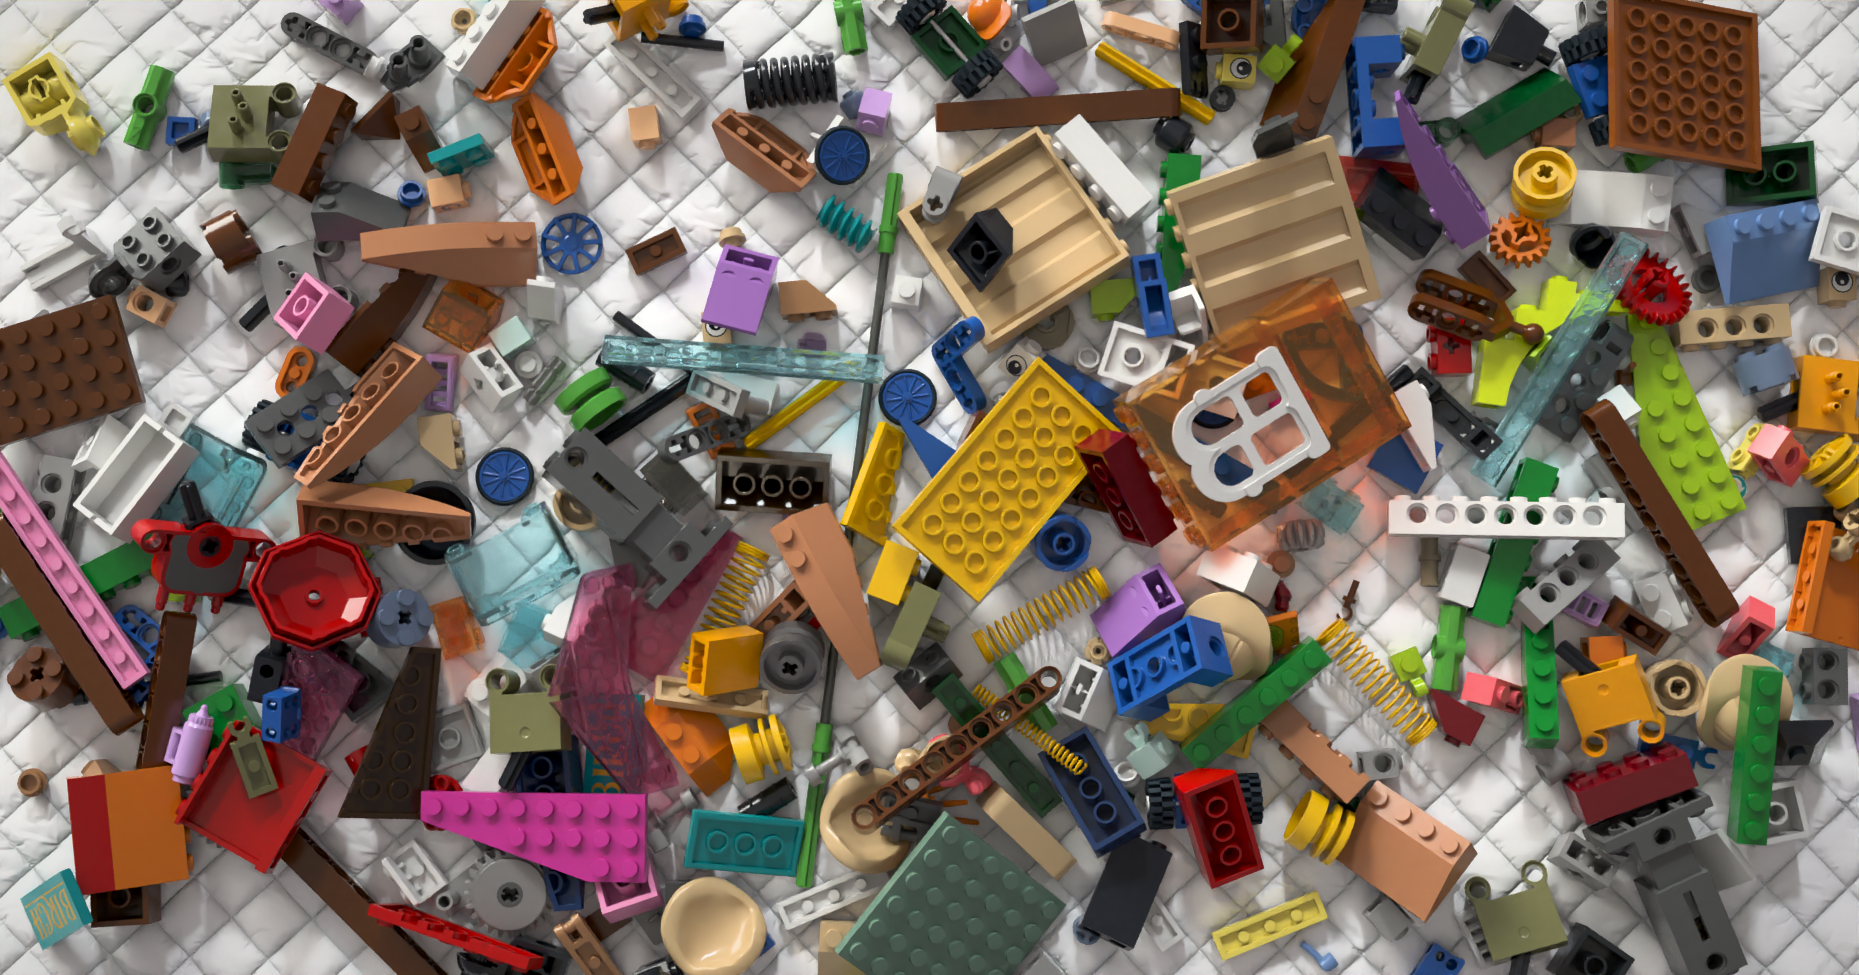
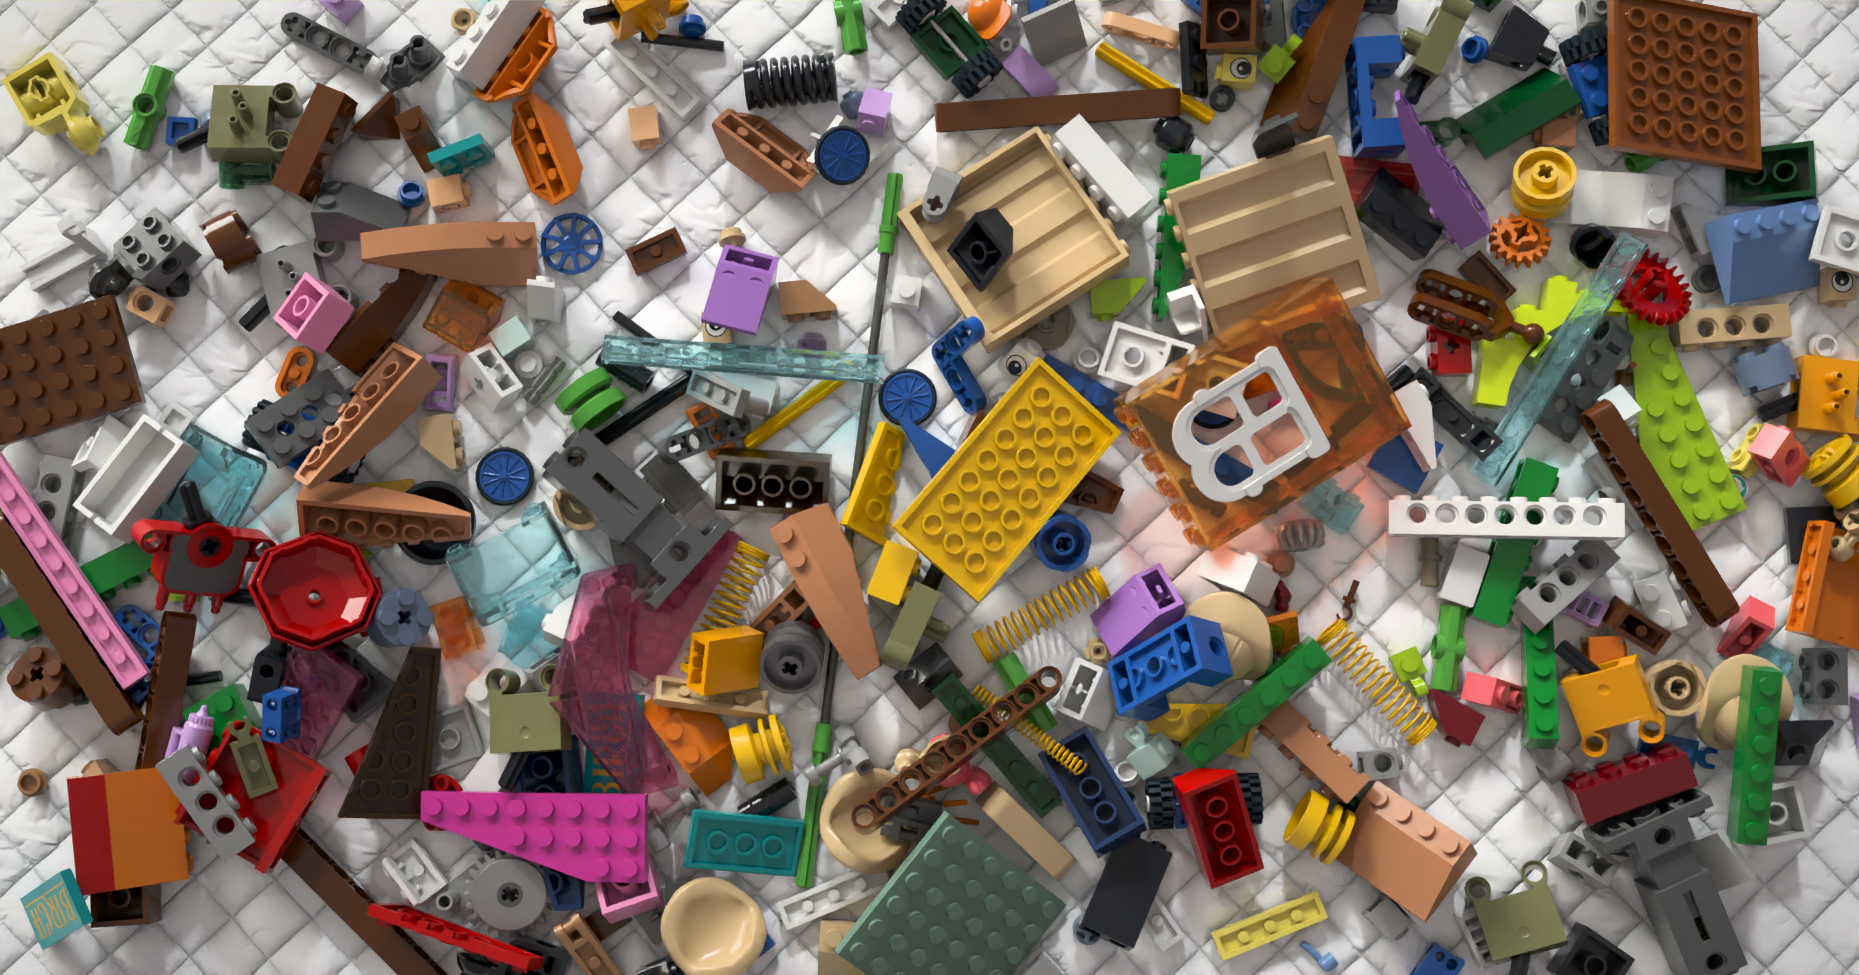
teal piece [816,194,878,253] -> none
dark red brick [1074,429,1178,548] -> none
blue slope [1130,252,1175,339] -> none
none -> light grey brick [155,743,258,862]

